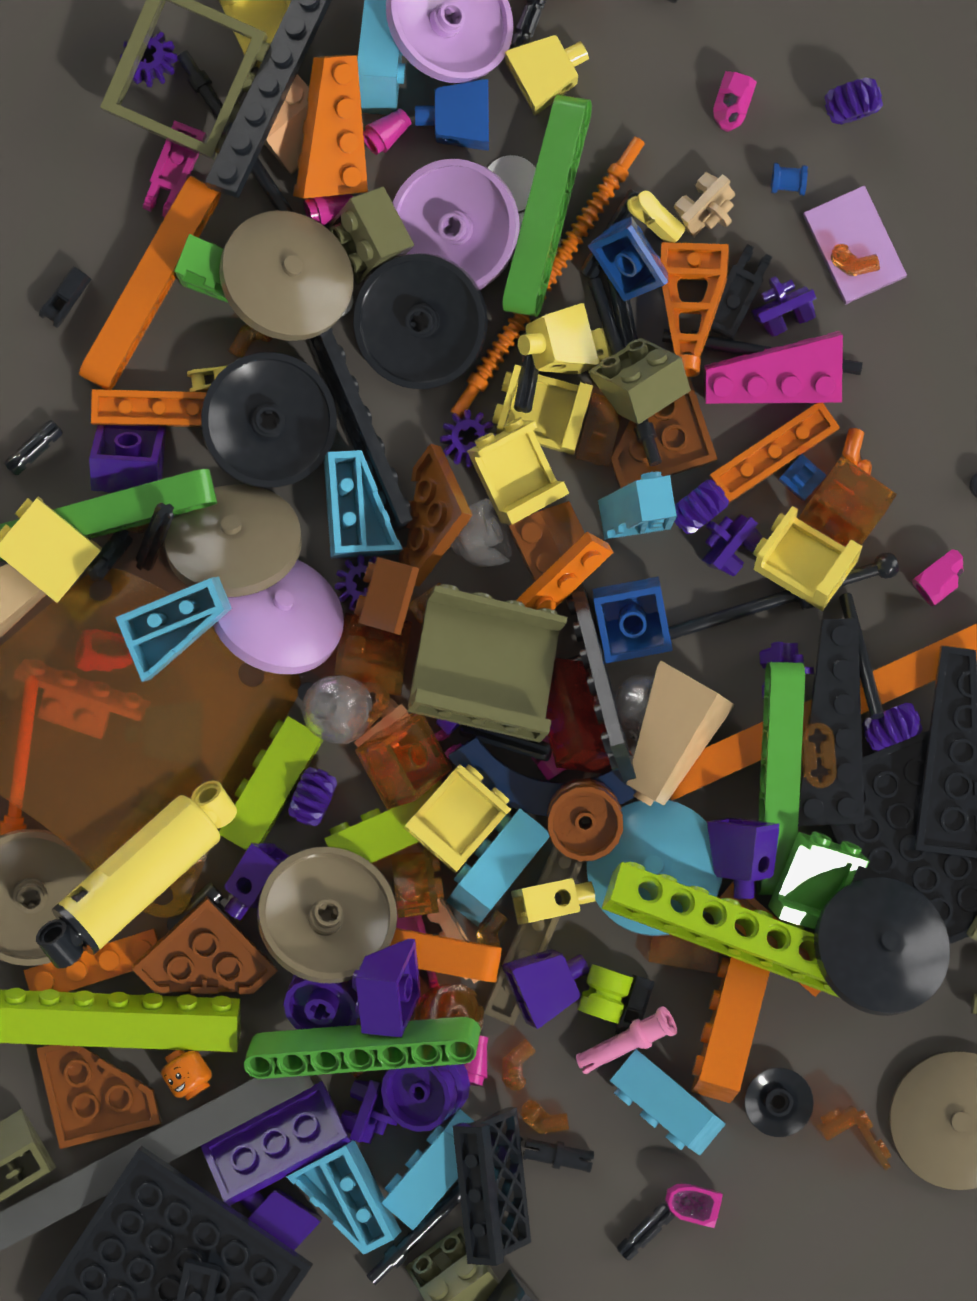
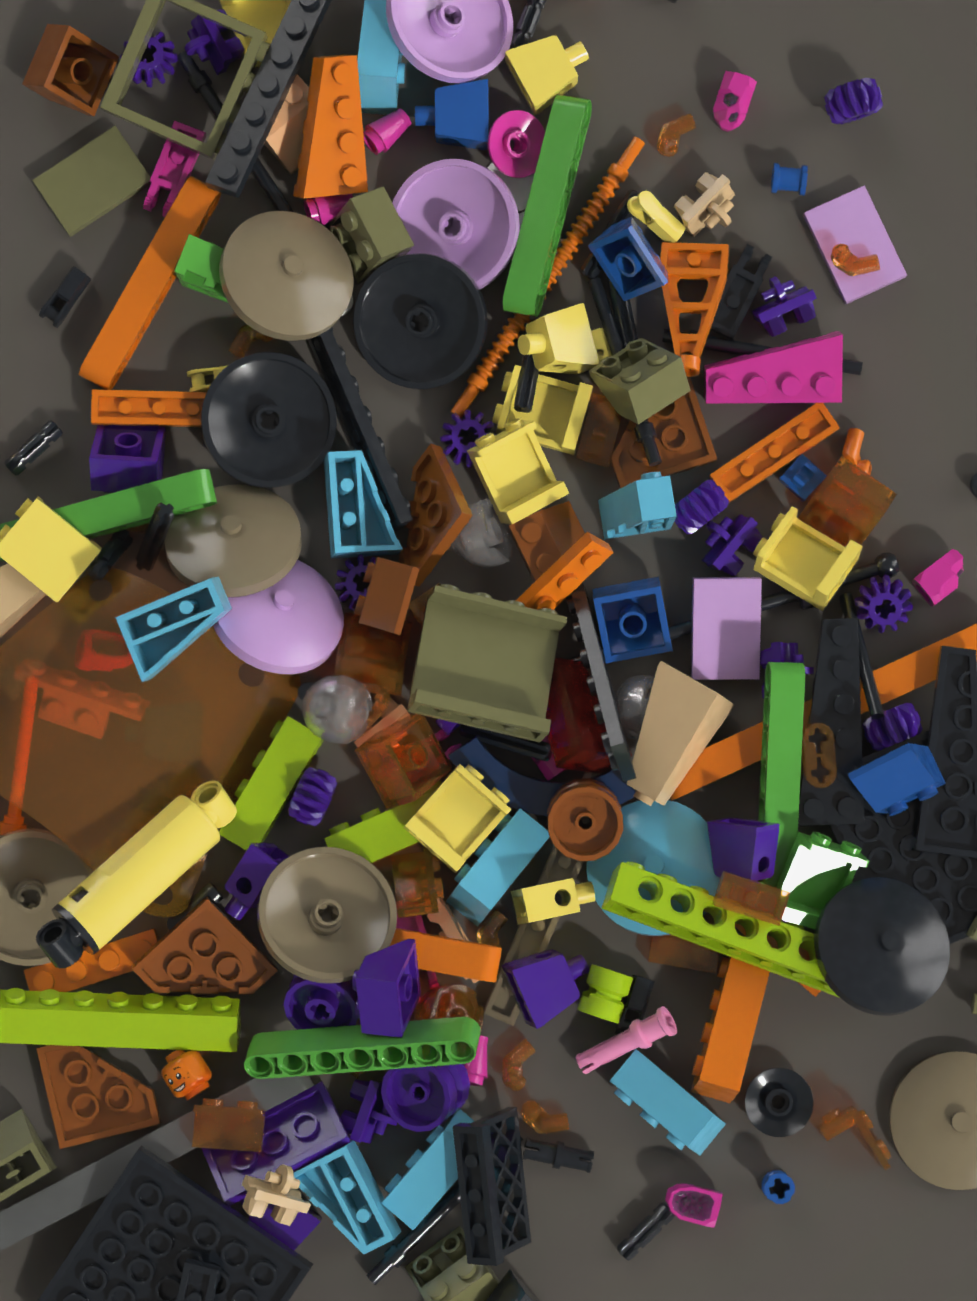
none -> dark orange slope [22,24,119,117]
none -> olive tile [32,125,151,237]
none -> dark purple hips [184,9,244,75]
none -> clear orange bracket [192,1098,266,1152]
none -> tan hips [242,1164,311,1226]
none -> dark pink dish [488,110,545,178]
none -> clear orange arm [657,113,696,157]
none -> lavender tile [691,577,762,680]
none -> clear orange plate [712,871,790,926]
none -> blue bush [761,1170,795,1204]
none -> blue slope [848,743,946,816]
none -> dark purple gear [854,574,913,634]

